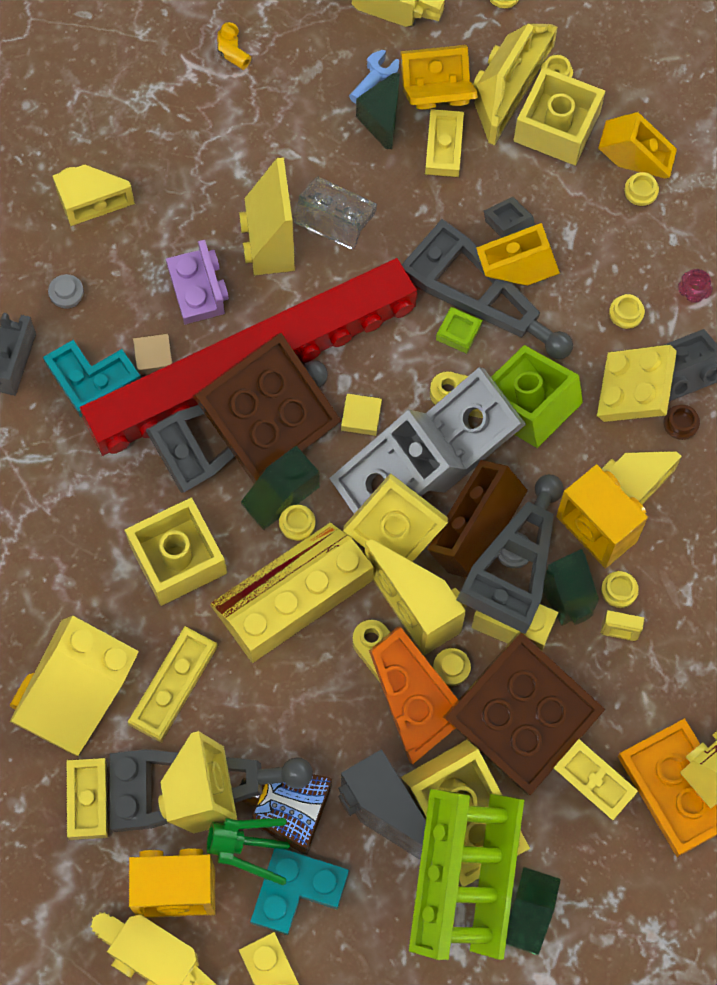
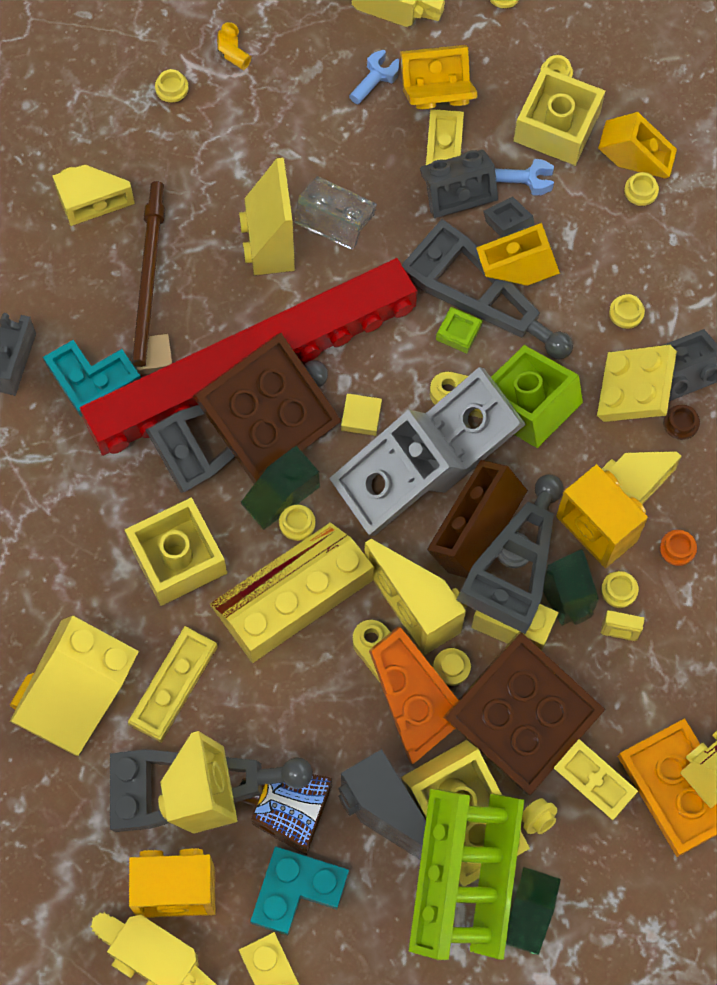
light grey plate [48,274,84,309] -> none
light yellow plate [67,758,108,840] -> none
lavender bracket [166,240,229,325] -> none
green plant [206,818,290,885] -> none
light yellow plate [343,473,448,562] -> none
clear green slope [356,73,400,149] -> none
light yellow wedge [473,24,558,145] -> none
clear pink plate [678,269,713,303] -> none
none -> reddish brown bar [132,181,165,367]
none -> light yellow plate [155,69,189,102]
none -> dark grey bracket [420,150,498,218]
none -> light blue bar [495,159,554,196]
none -> light yellow plate [522,798,557,834]
none -> orange plate [660,530,697,566]

